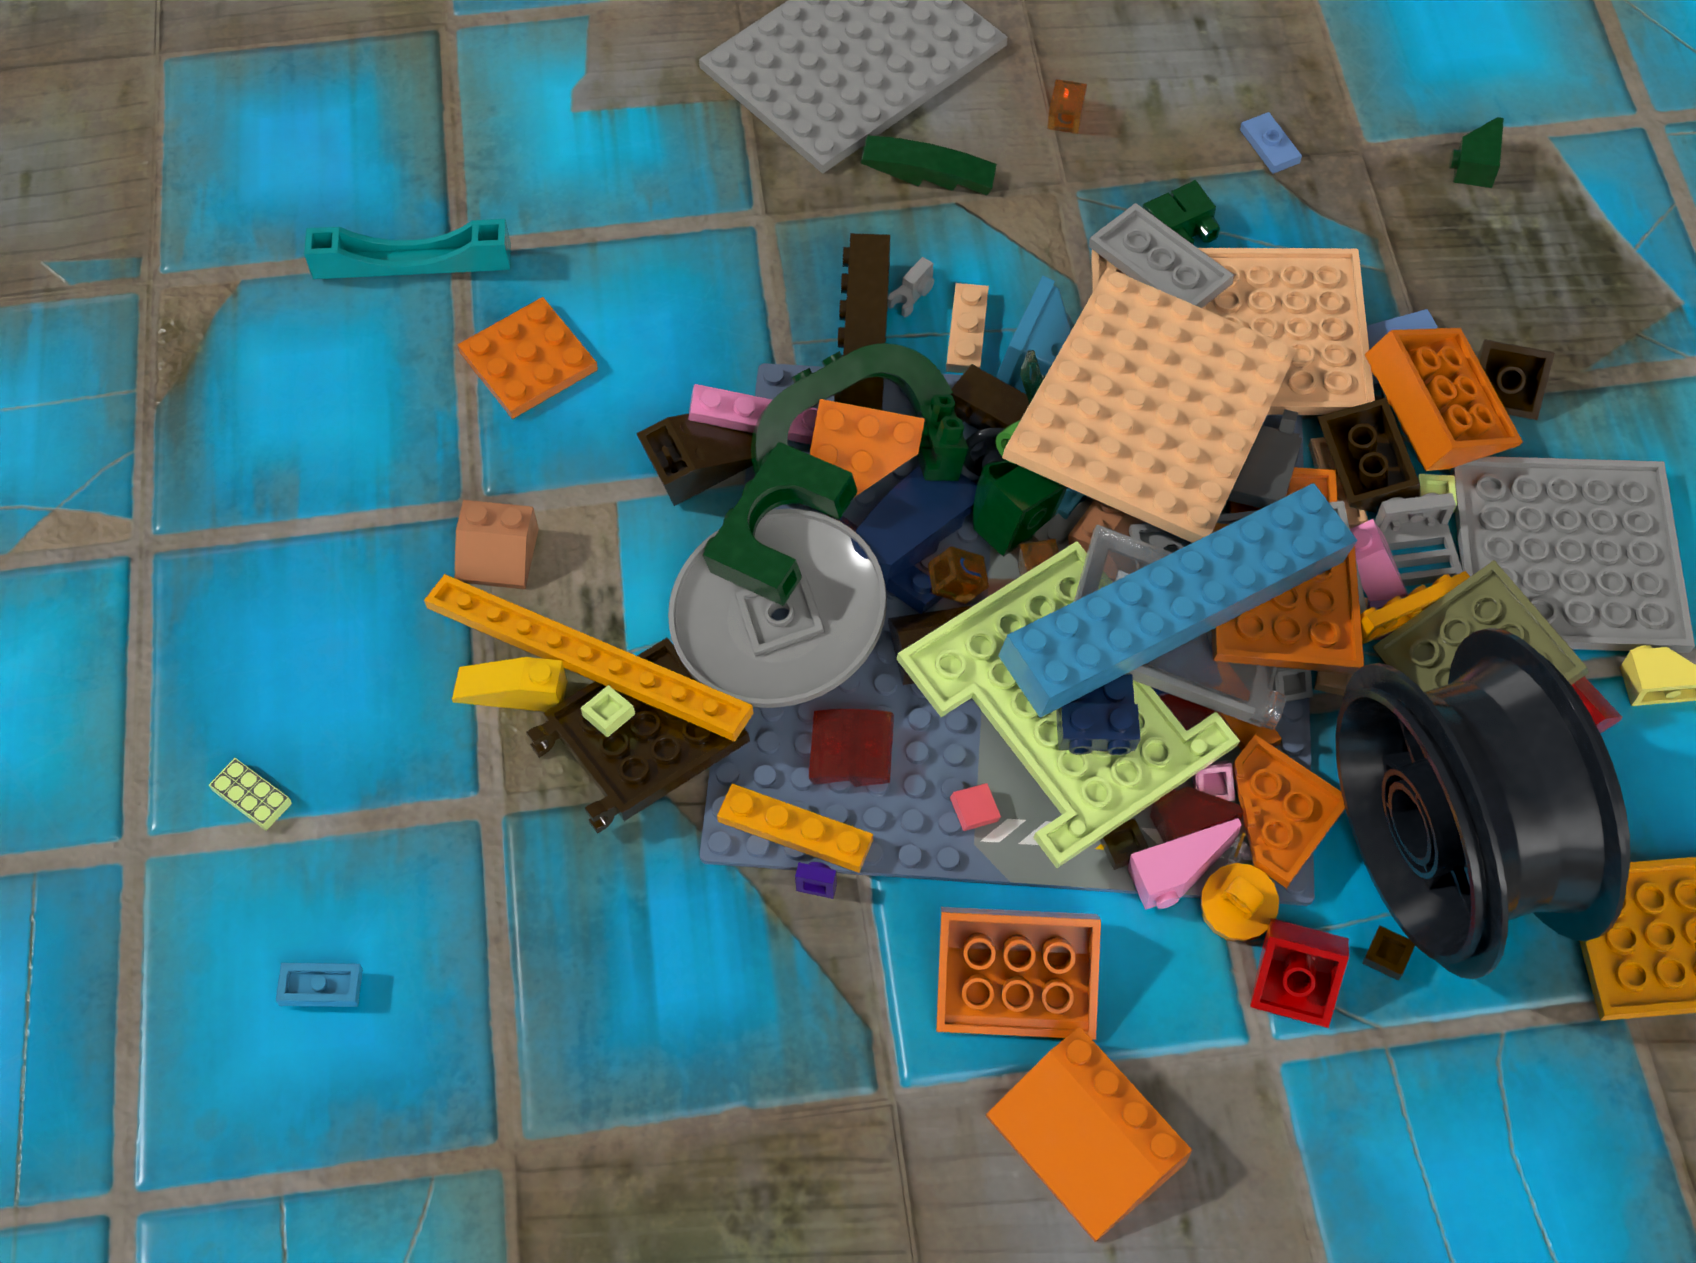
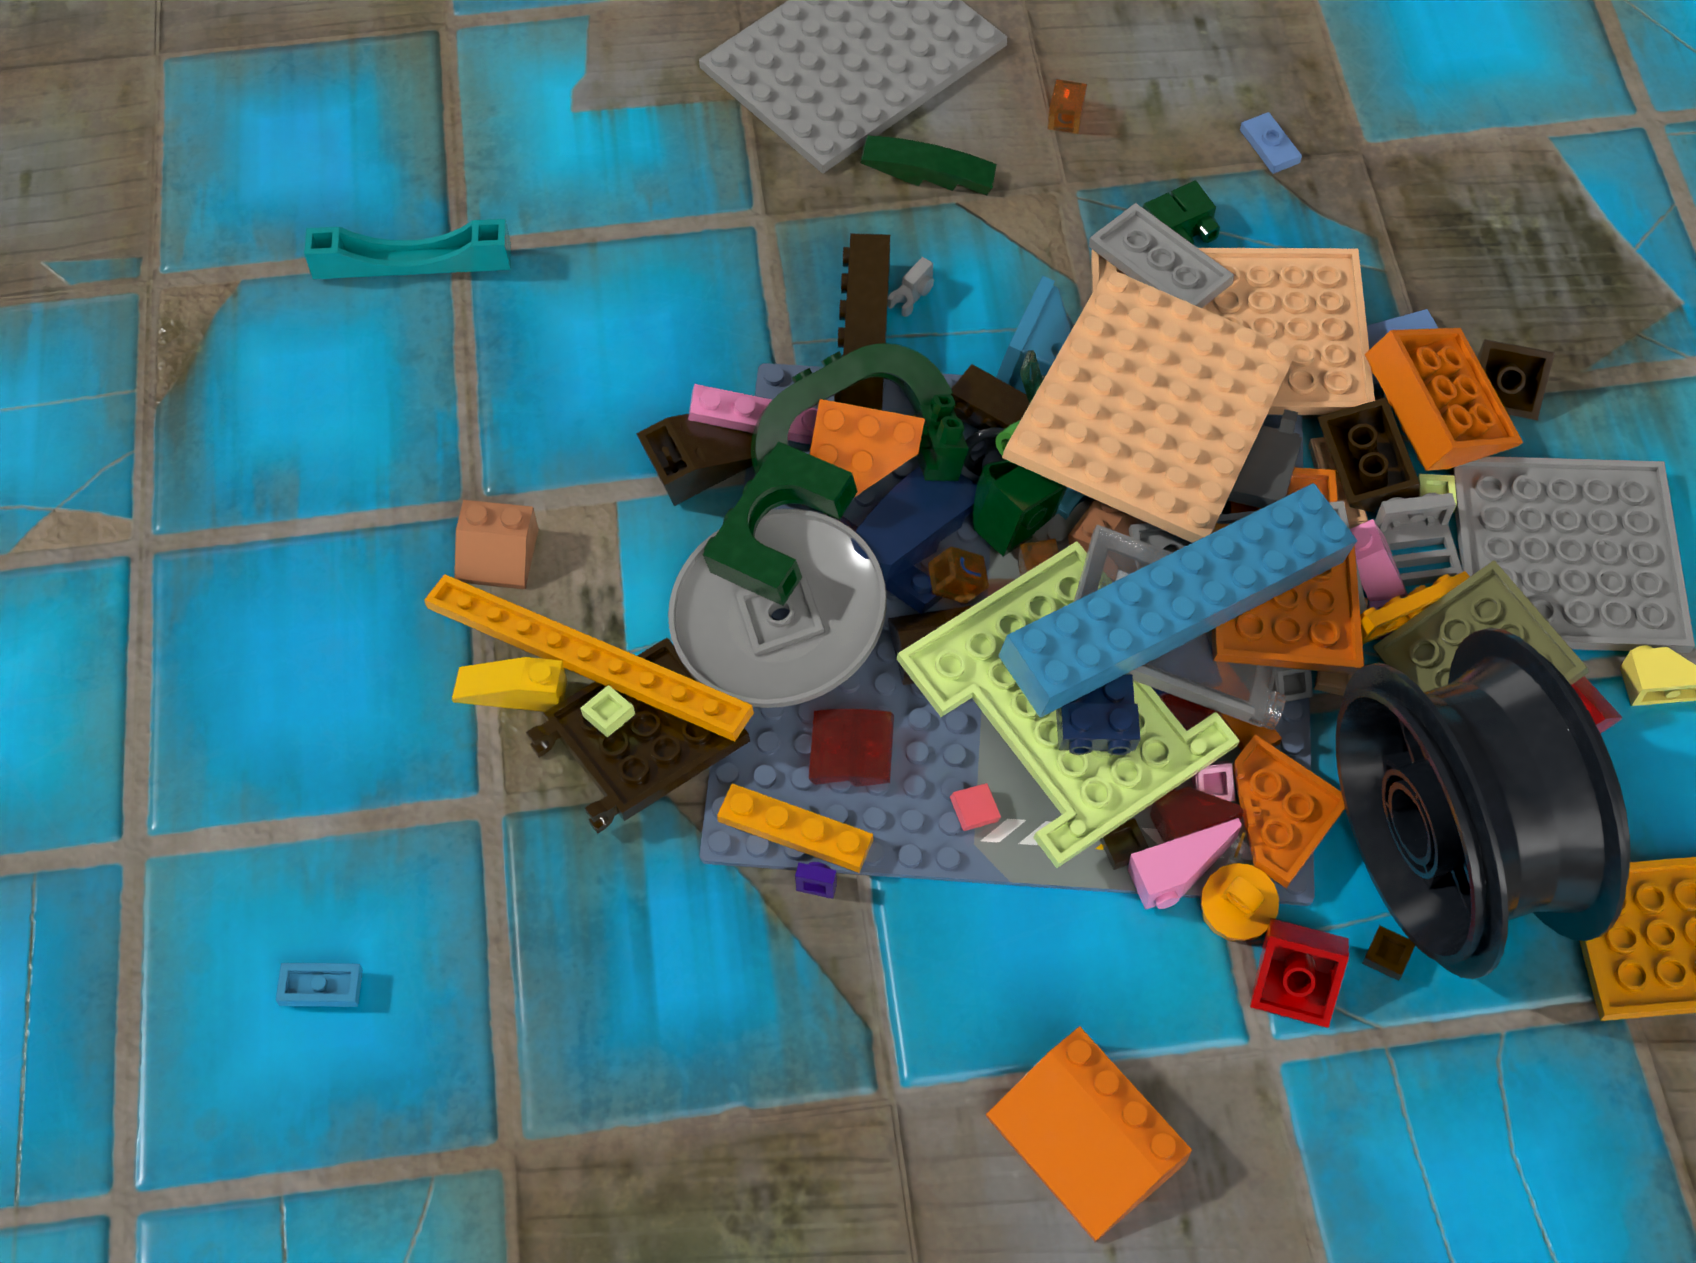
yellowish green tile [209,758,292,831] -> none
orange plate [457,297,598,419] -> none
orange slope [936,907,1101,1040] -> none
light nougat plate [946,283,989,373] -> none
dark green slope [1449,117,1504,188] -> none

